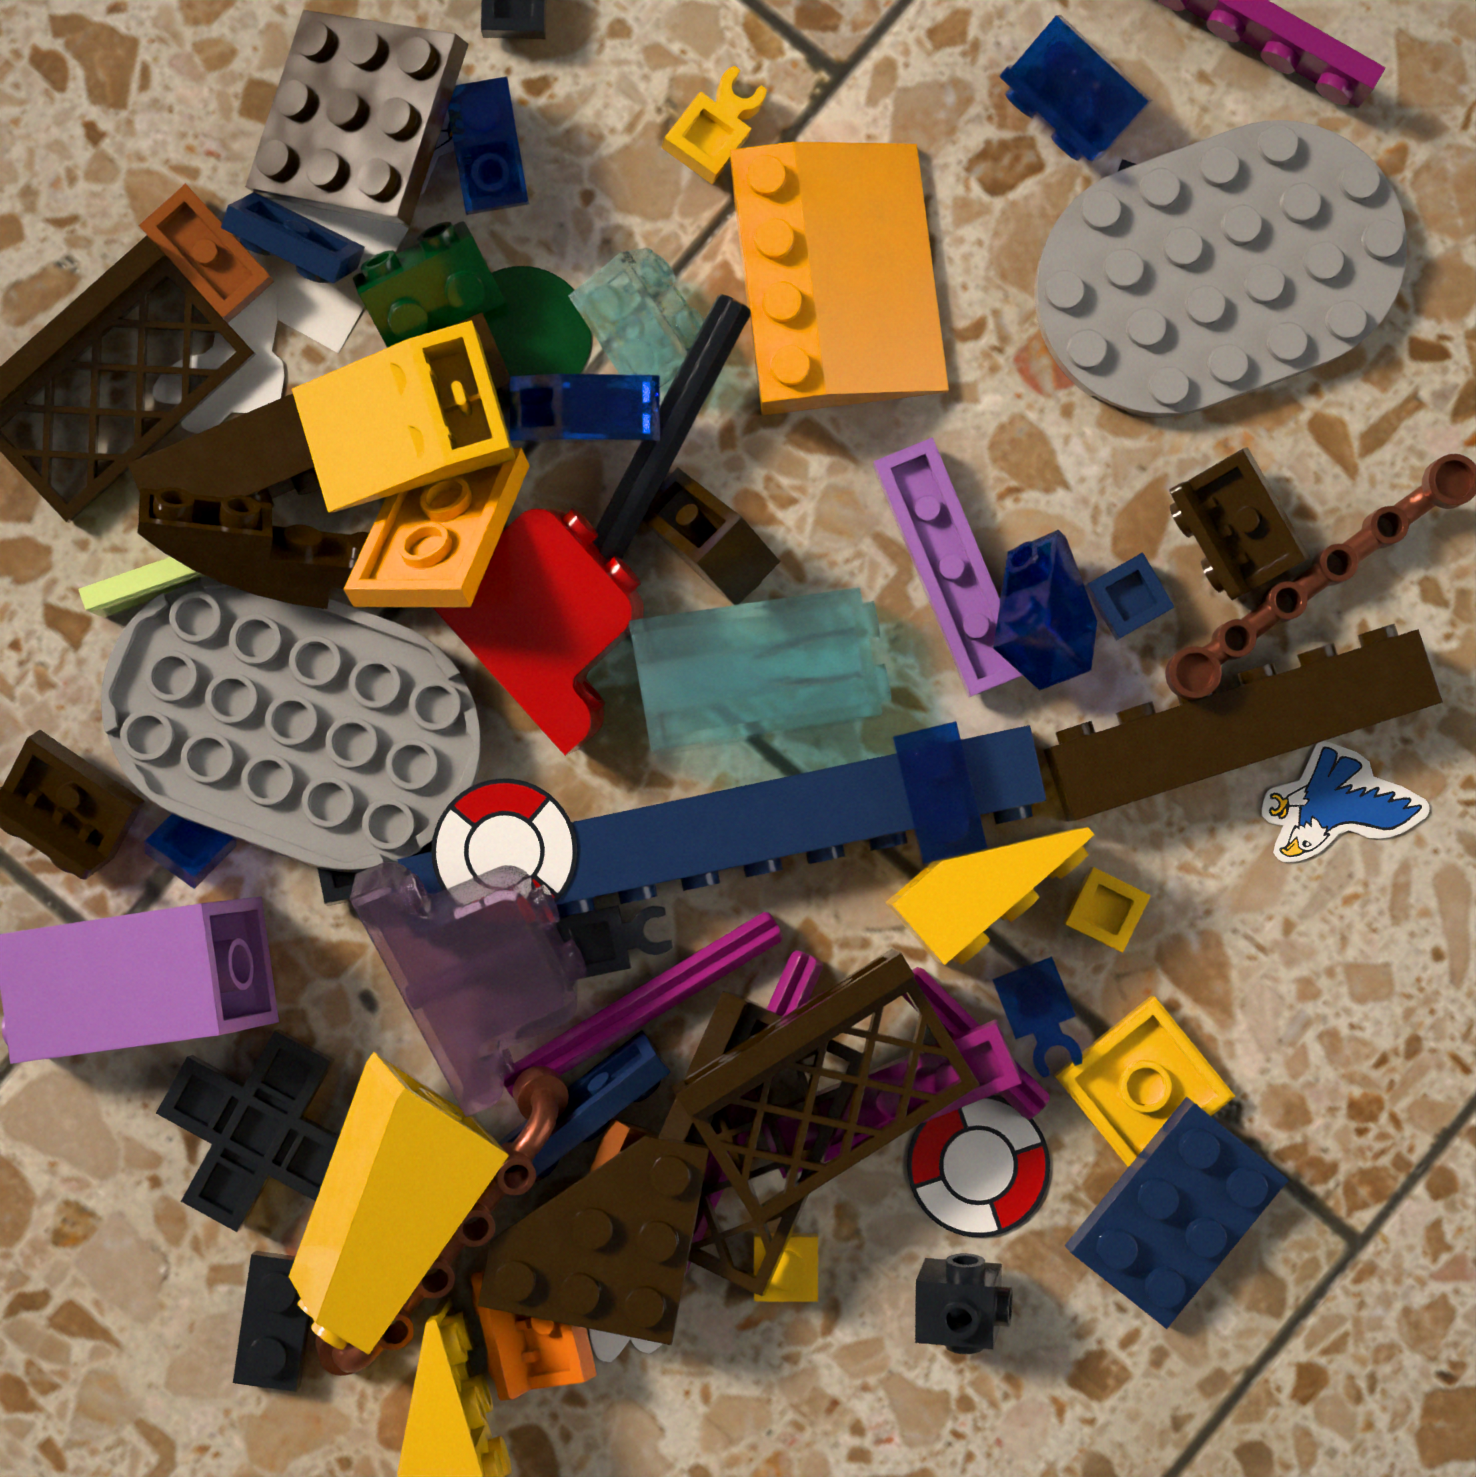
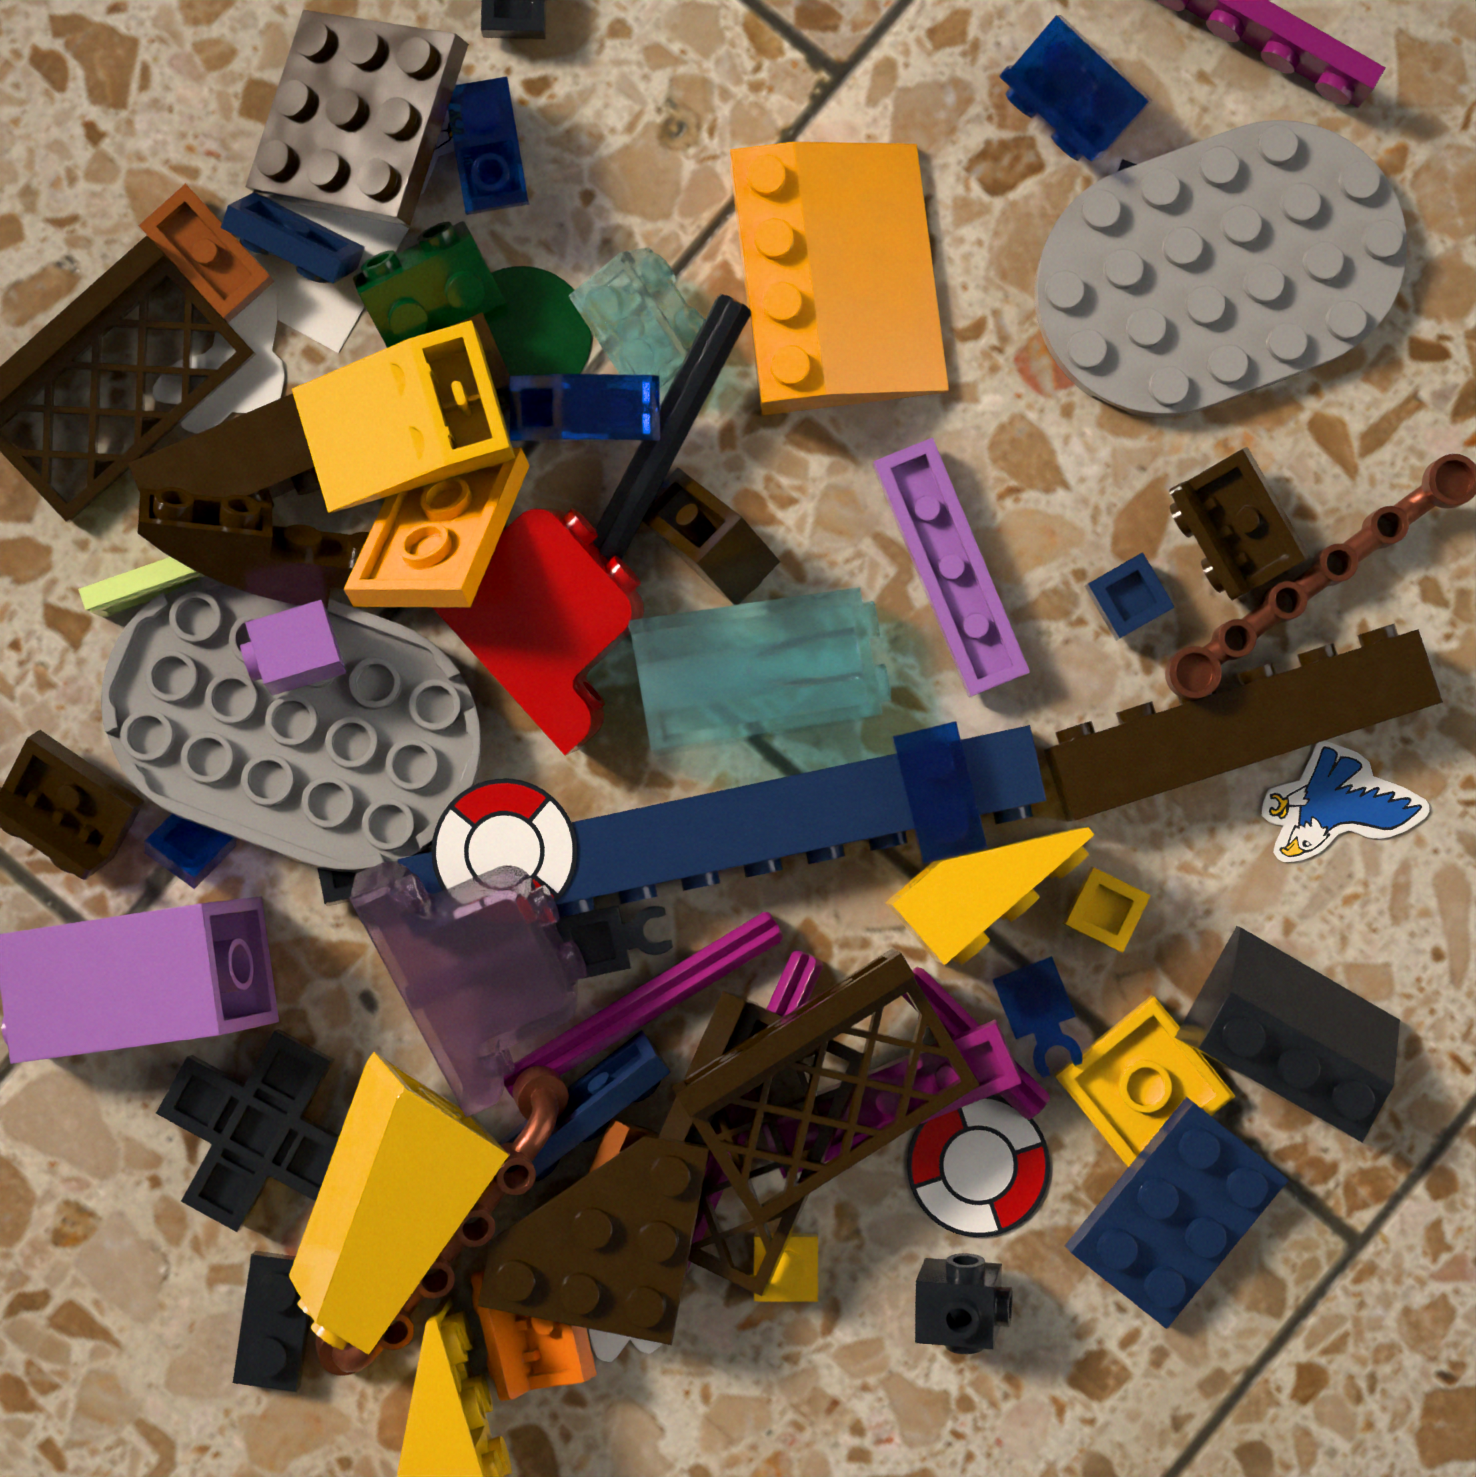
yellow plate [661,66,767,184] -> none
clear blue slope [993,530,1098,691] -> none
none -> medium lavender brick [240,600,347,696]
none -> black slope [1175,926,1400,1143]

